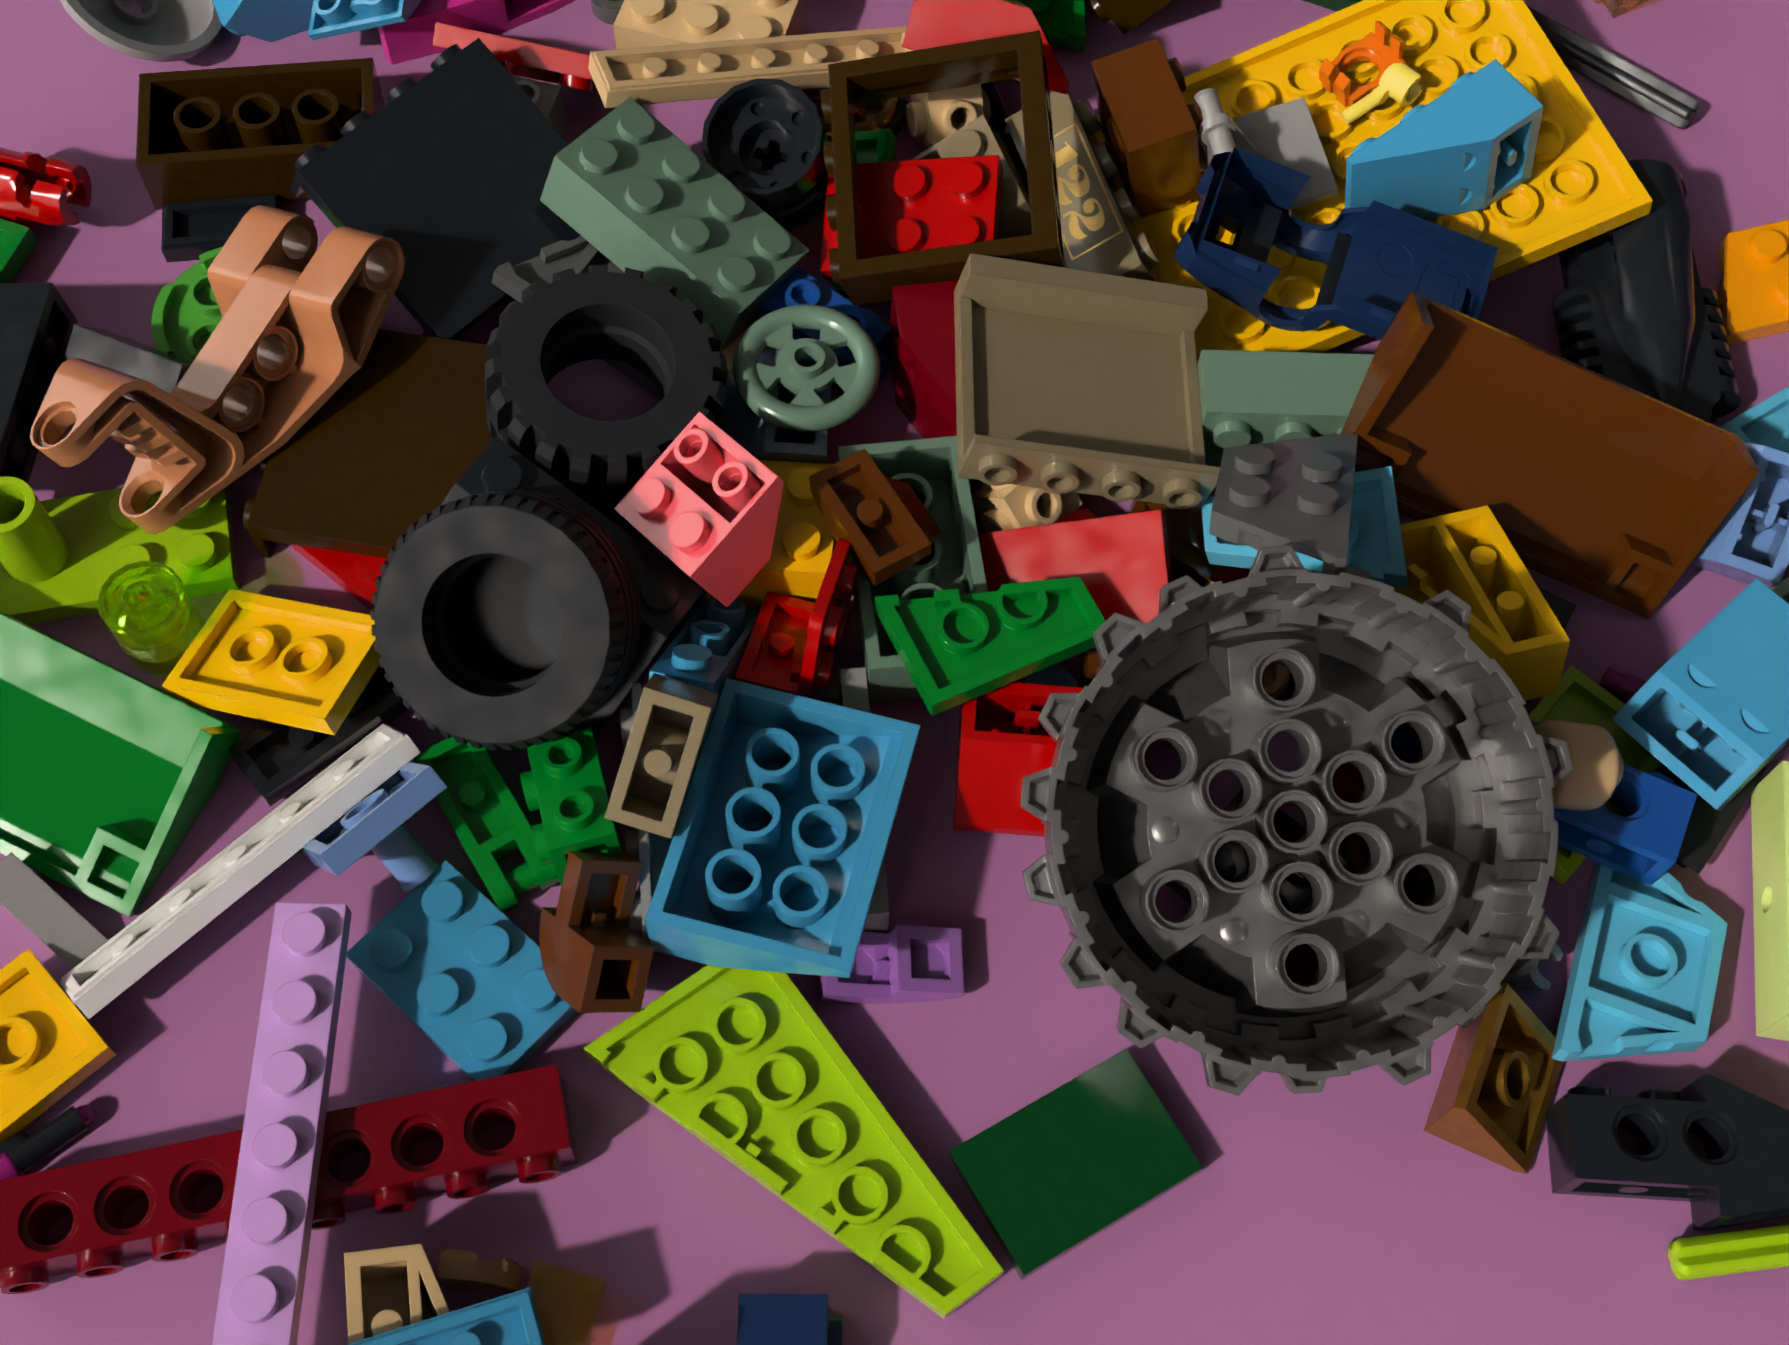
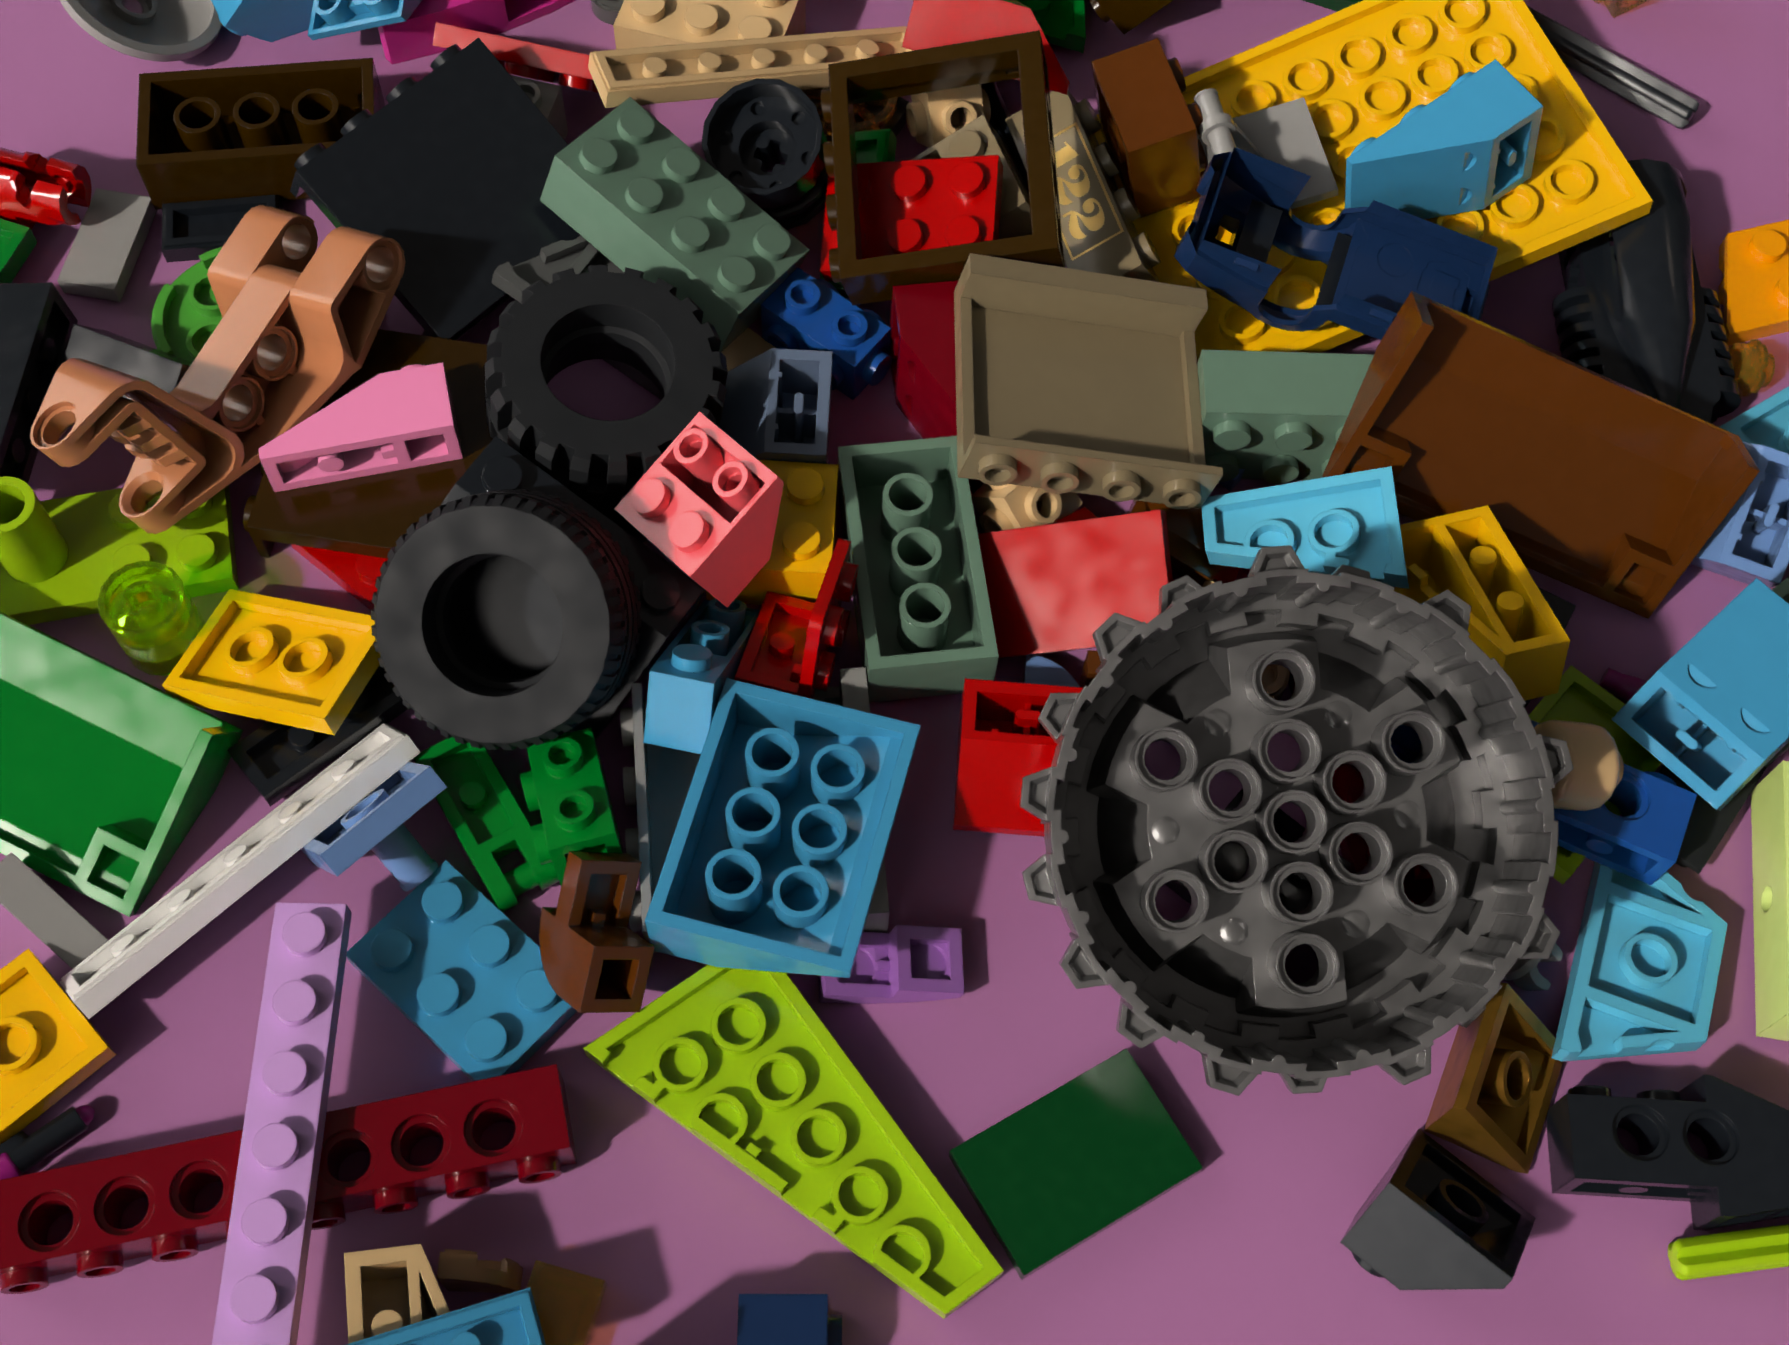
dark tan brick [604,673,719,839] -> none
sand green plate [733,304,881,432] -> none
reddish brown slope [809,449,943,586] -> none
green wing [874,577,1106,716] -> none
dark grey wing [1209,433,1358,575] -> none
orange piece [1319,21,1406,107] -> none
light yellow hand [1340,63,1422,125] -> none
none -> light grey tile [57,188,157,302]
none -> bright pink slope [258,362,463,493]
none -> black slope [1340,1129,1536,1290]
none -> clear yellow plate [1730,339,1775,397]

